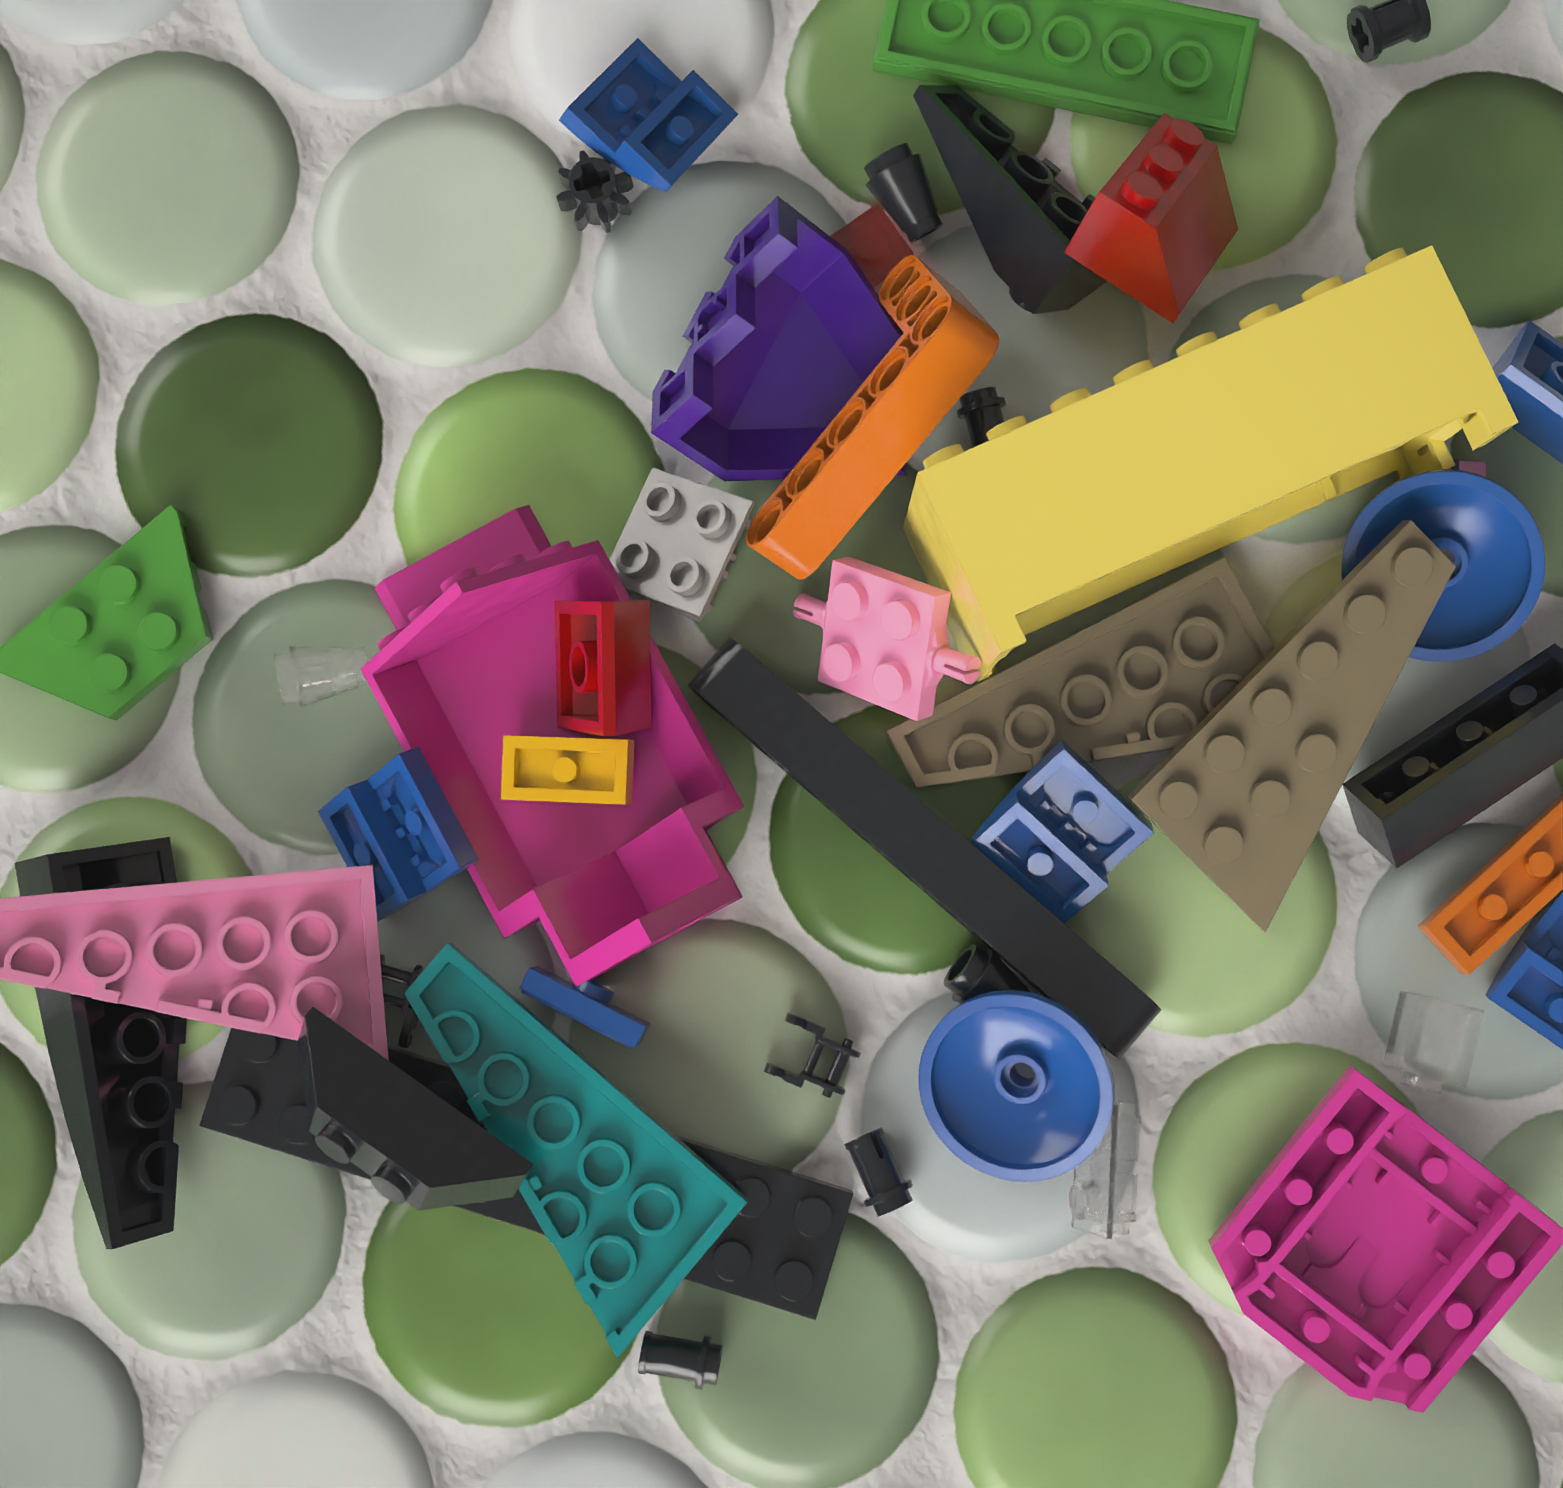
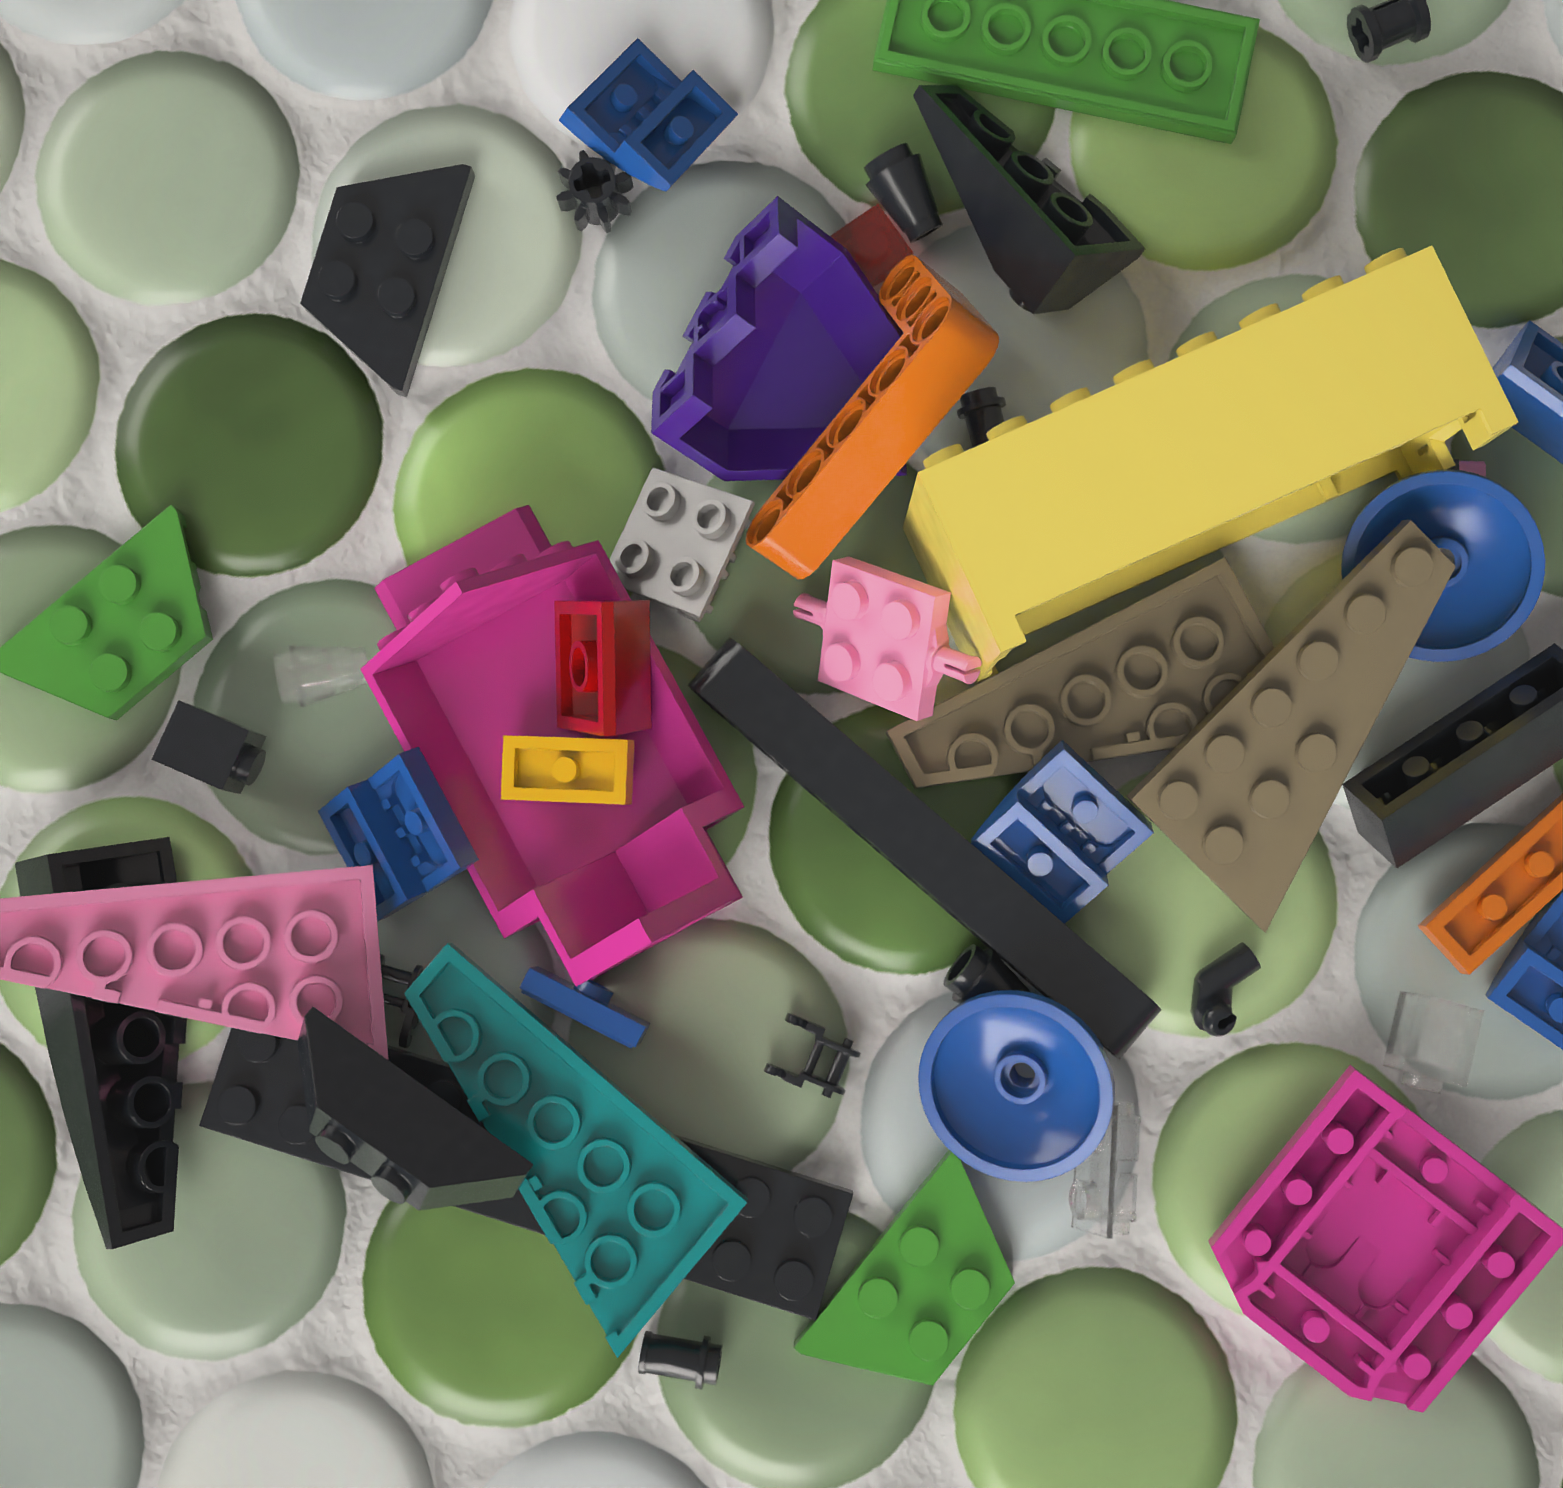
black pin [844,1127,913,1216] -> none
red slope [1064,112,1238,324] -> none
none -> black brick [151,700,267,794]
none -> black wing [300,164,475,397]
none -> bright green wing [794,1150,1015,1386]
none -> black arm [1190,942,1261,1037]

